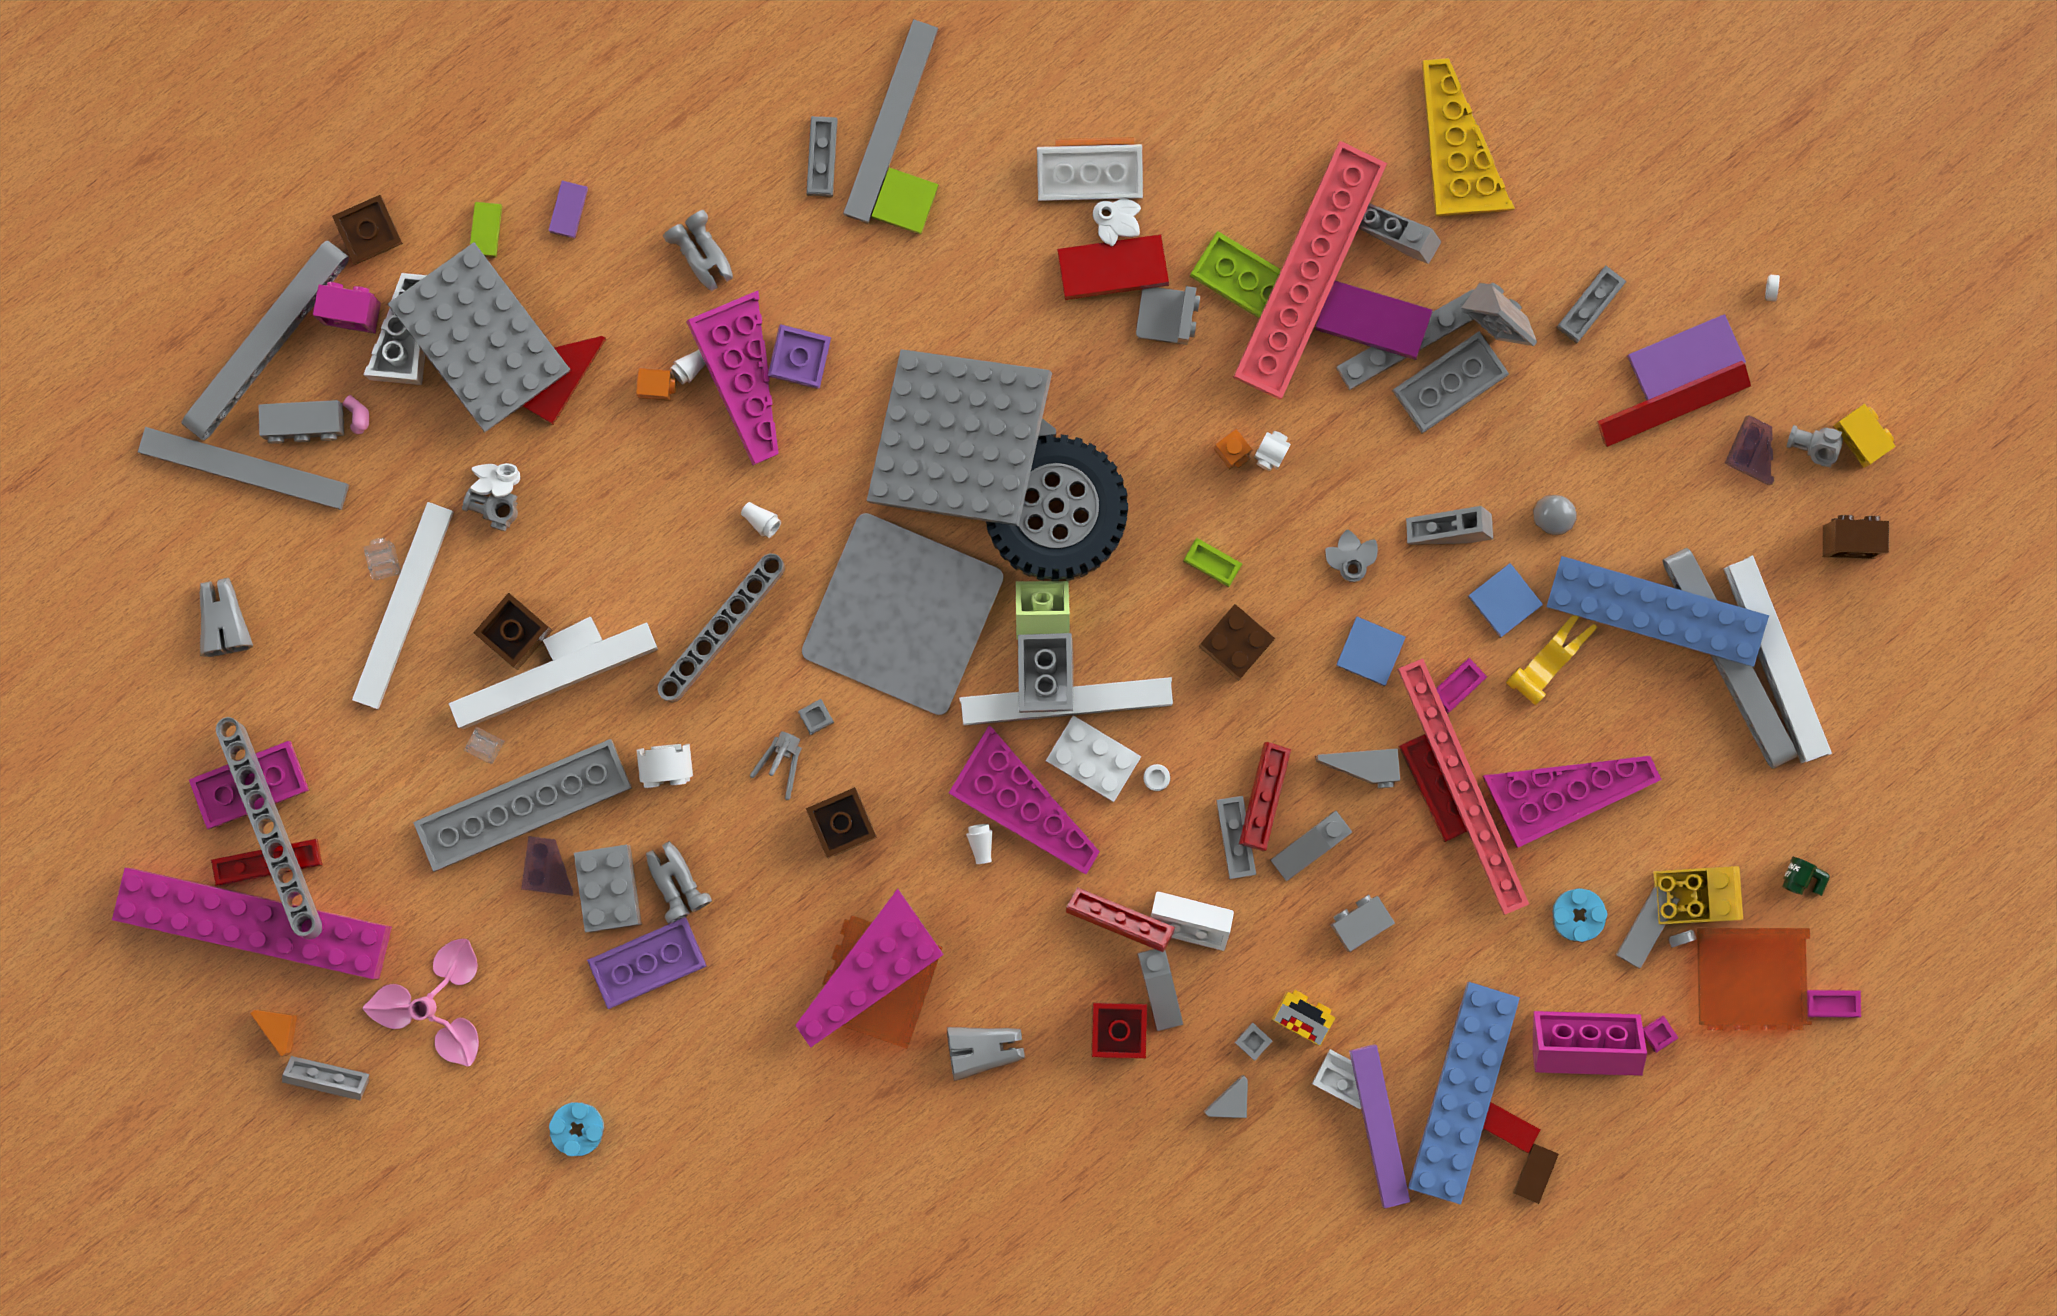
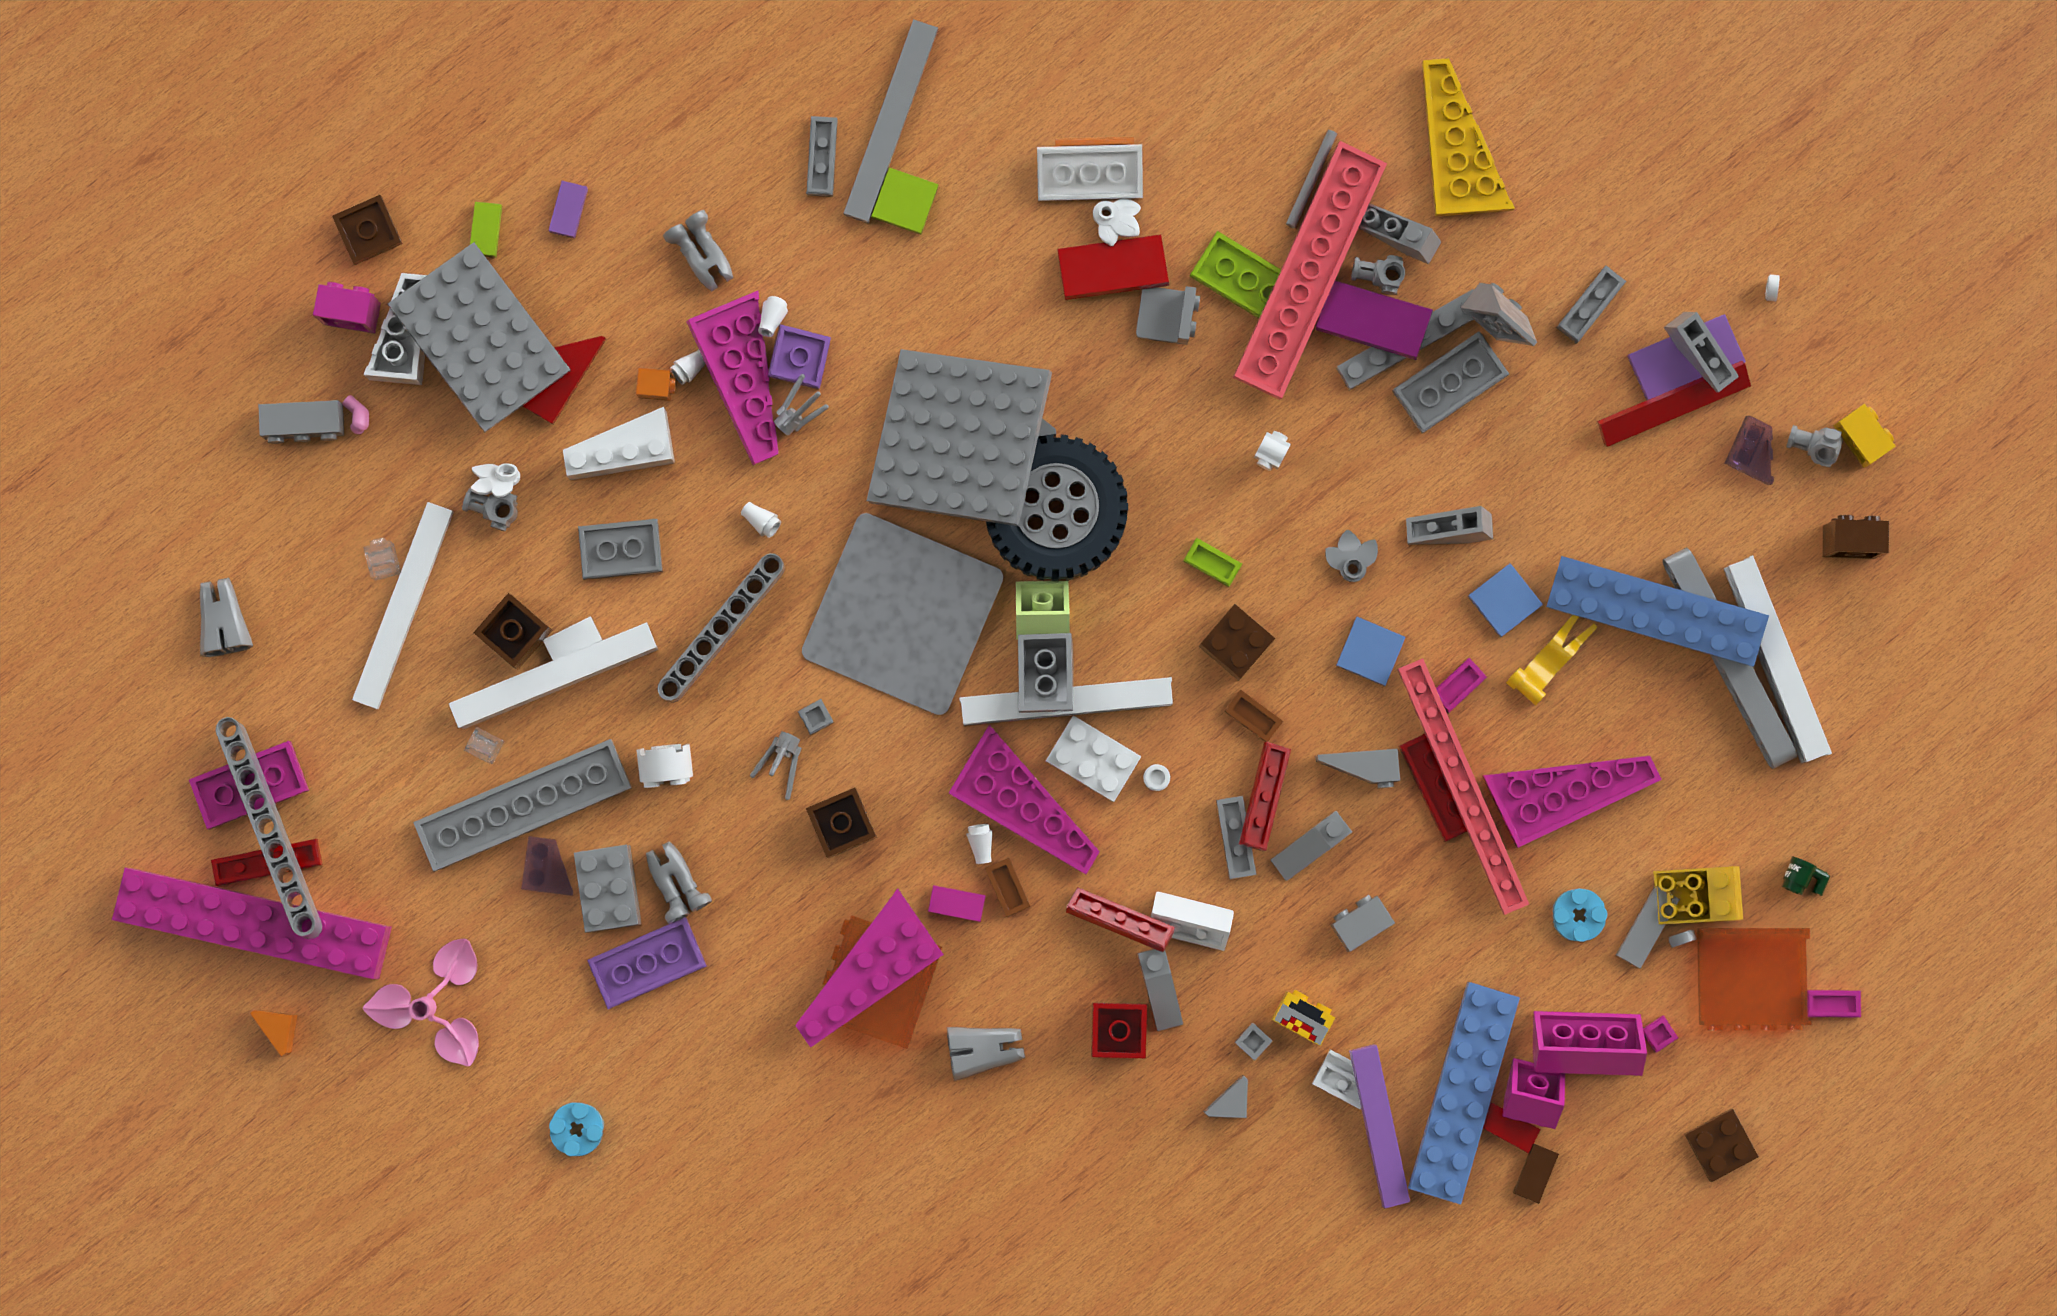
light grey tile [138,427,349,510] -> none
light grey beam [182,241,349,440] -> none
light grey plate [282,1056,369,1101] -> none
orange brick [1214,429,1253,470] -> none
light grey hair [1533,495,1577,535] -> none
none -> white wedge [563,407,675,480]
none -> light grey tile [578,519,663,580]
none -> white cone [758,296,788,337]
none -> light grey plant [774,374,829,435]
none -> dark pink tile [928,885,986,922]
none -> dark orange tile [985,858,1030,917]
none -> dark orange tile [1224,690,1283,742]
none -> light grey bar [1286,130,1337,228]
none -> light grey connector [1351,255,1405,295]
none -> dark pink slope [1503,1058,1565,1129]
none -> light grey slope [1664,312,1739,392]
none -> reddish brown plate [1684,1109,1759,1182]

